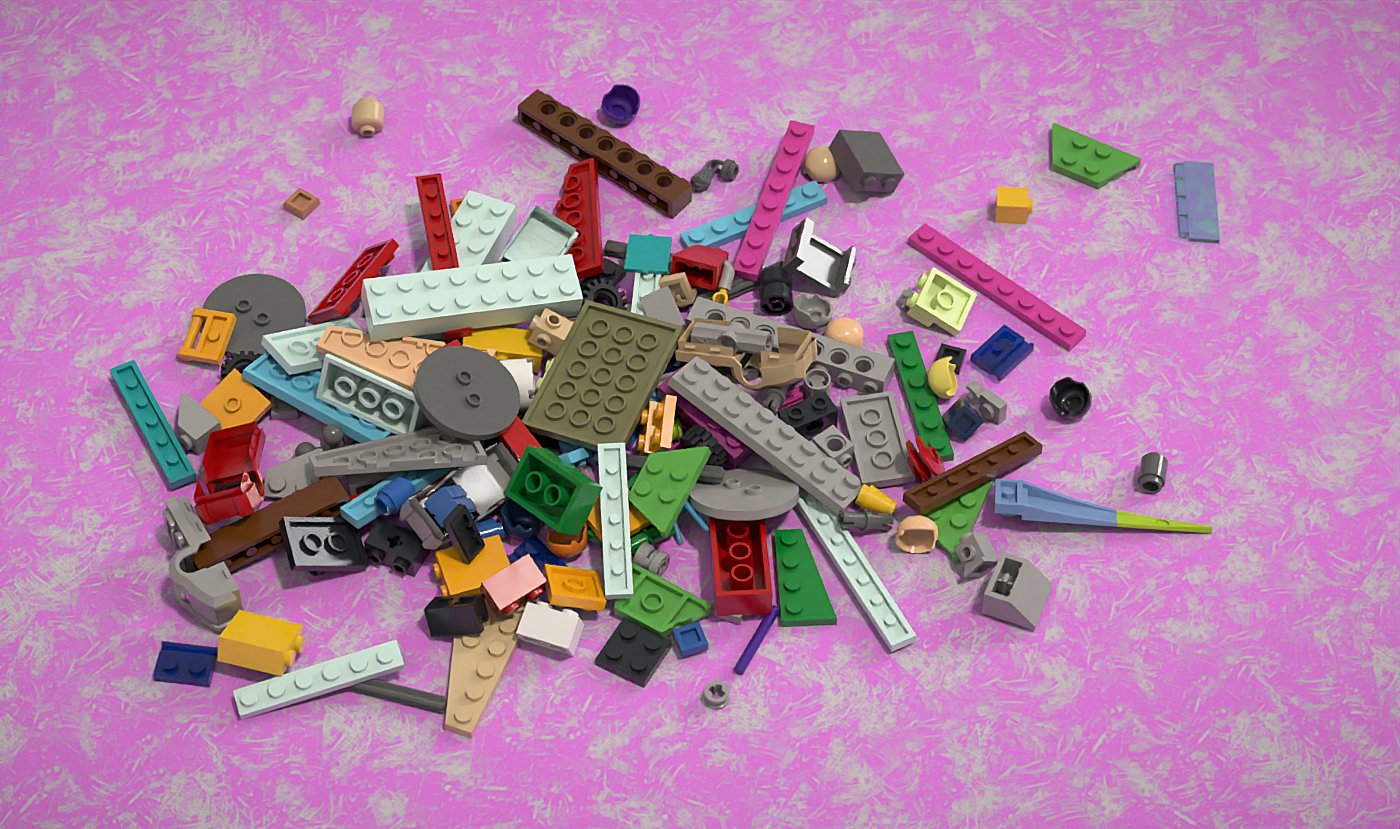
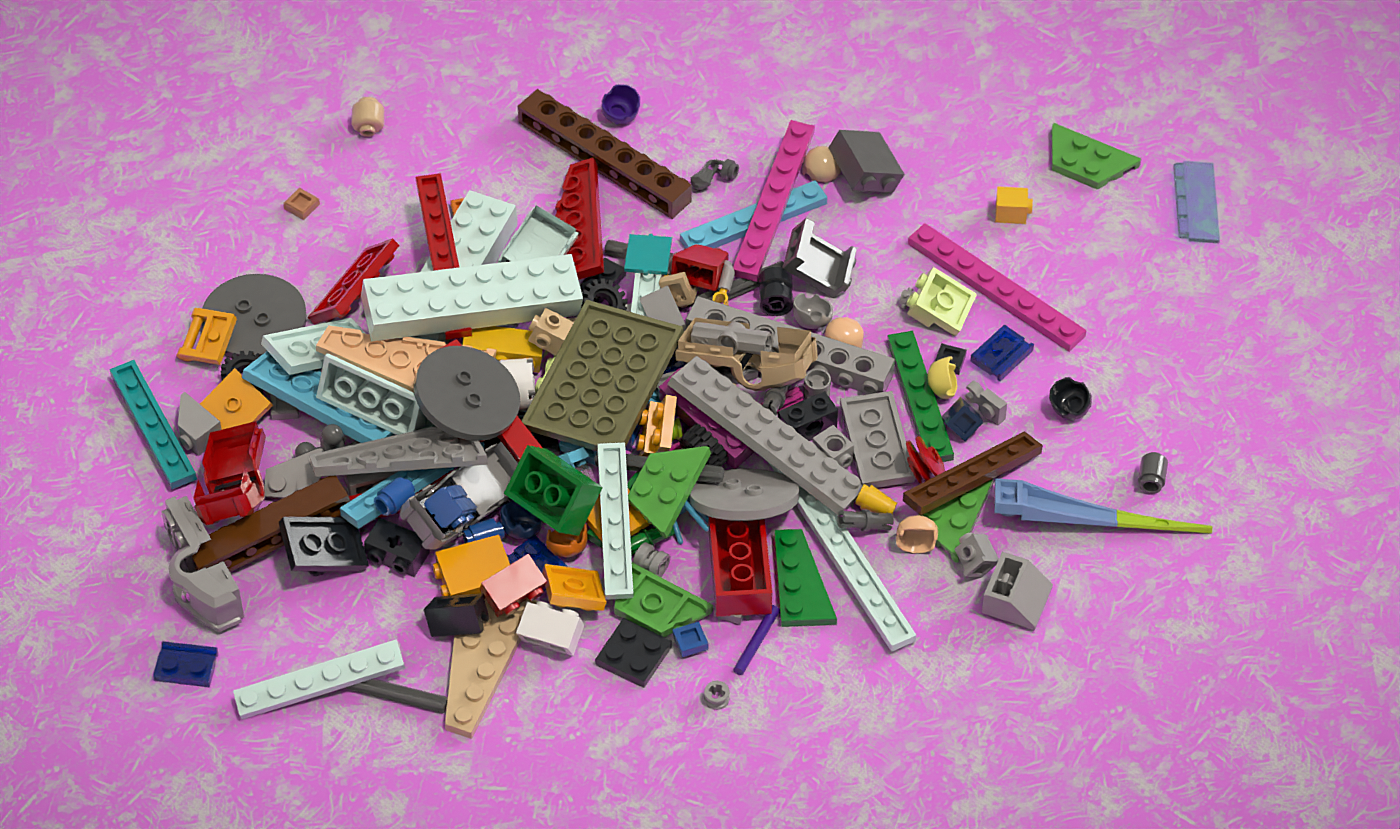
yellow brick [217,610,305,676] -> none
black plate [442,504,485,564] -> none

